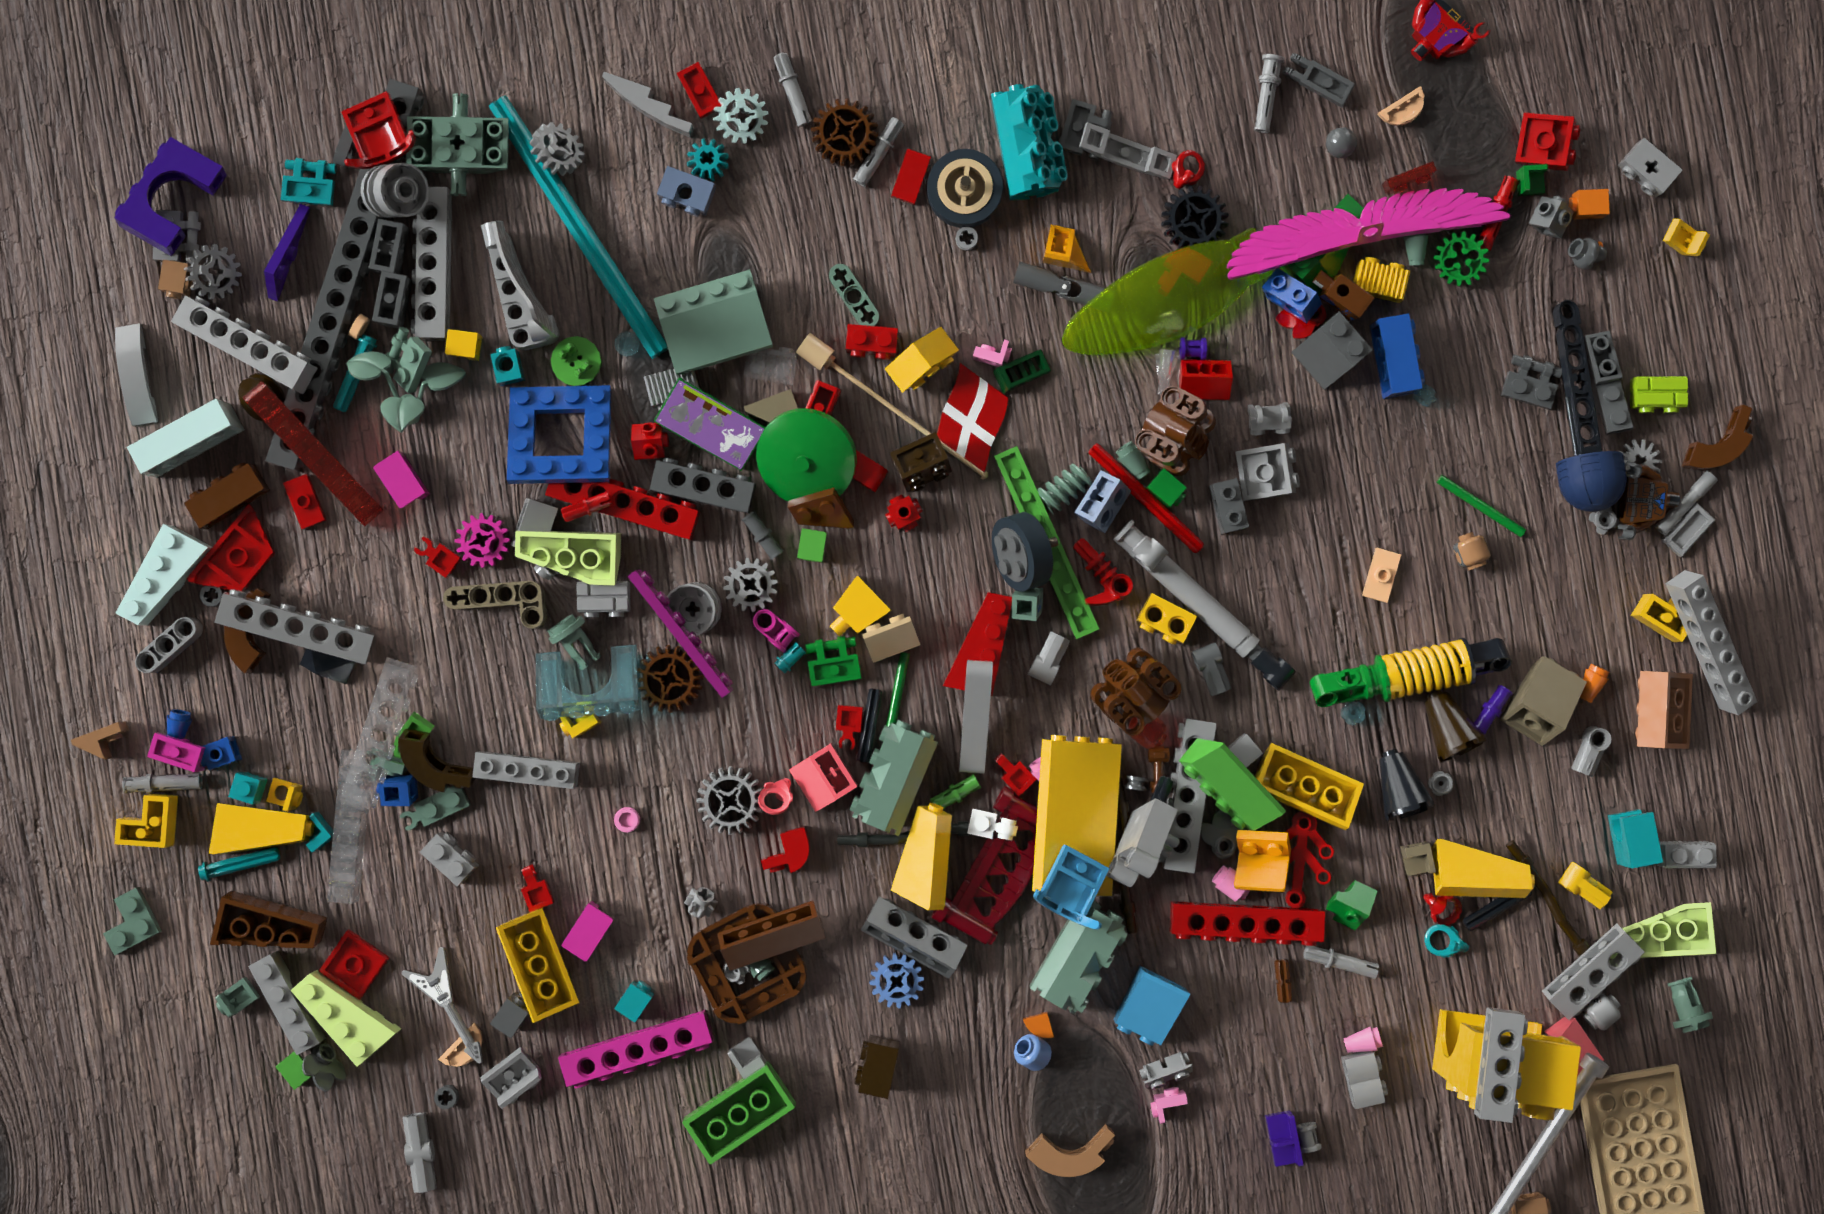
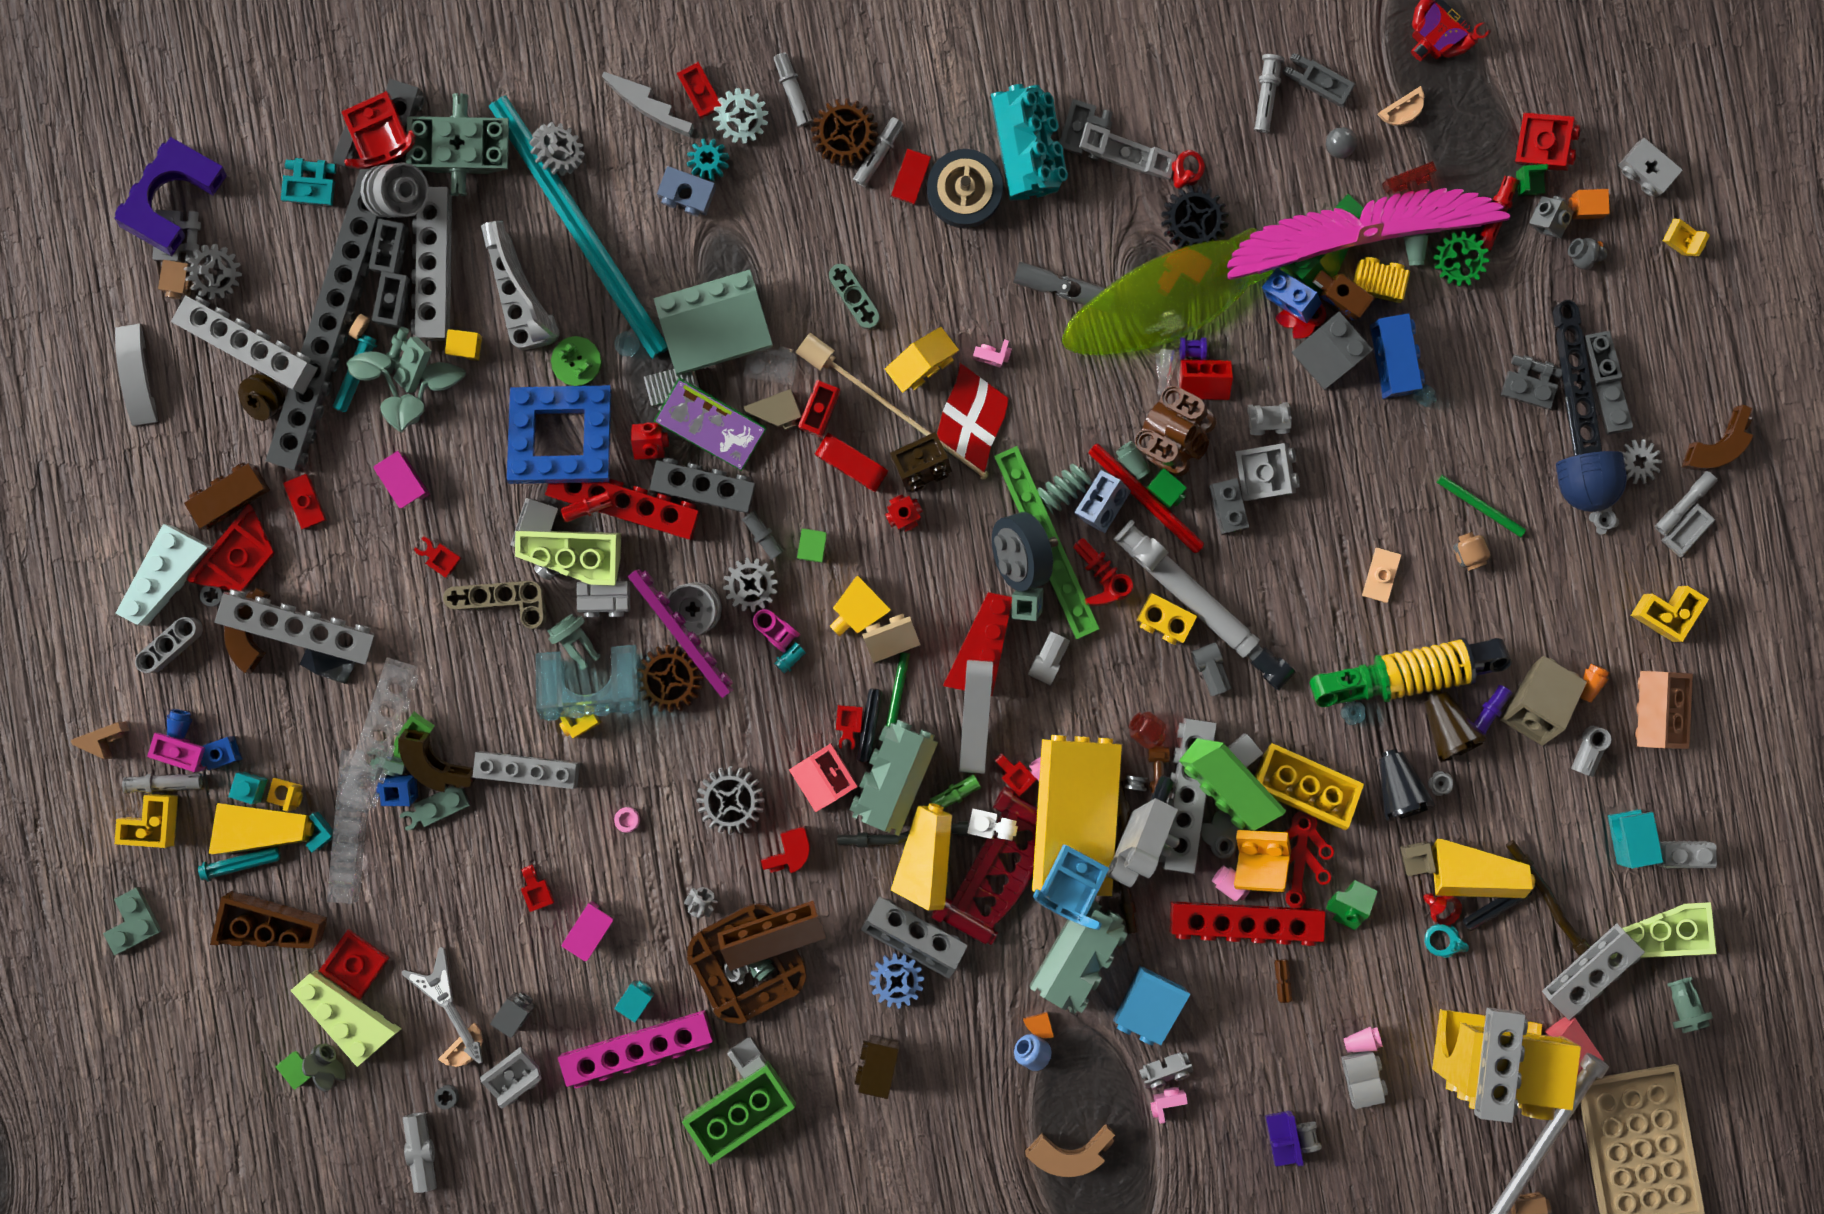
light aqua brick [127,398,244,478] -> none
sand green bracket [215,977,260,1018] -> none
clear red beam [242,381,383,527] -> none
light grey arch [248,951,326,1055] -> none
dark purple wing [264,204,310,301] -> none
light grey brick [420,831,479,886] -> none
dark pink gear [455,513,511,568] -> none
teal brick [490,346,525,386] -> none
yellow slope [496,908,579,1023] -> none
green dish [756,408,857,501] -> none
coral piece [758,778,793,815] -> none
reddish brown wing [788,487,854,528] -> none
green plate [805,636,862,686] -> none
red brick [845,324,898,360] -> none
light grey bush [955,227,978,251] -> none
dark green slope [993,349,1051,393] -> none
light orange slope [1043,224,1091,273] -> none
reddish brown piece [1090,648,1182,736] -> none
light grey axle [1303,946,1379,979] -> none
yellow piece [1557,862,1612,910] -> none
light grey head [1582,993,1621,1031] -> none
torso [1617,461,1680,540] -> none
lime brick [1630,376,1688,413] -> none
light grey brick [1665,570,1758,715] -> none

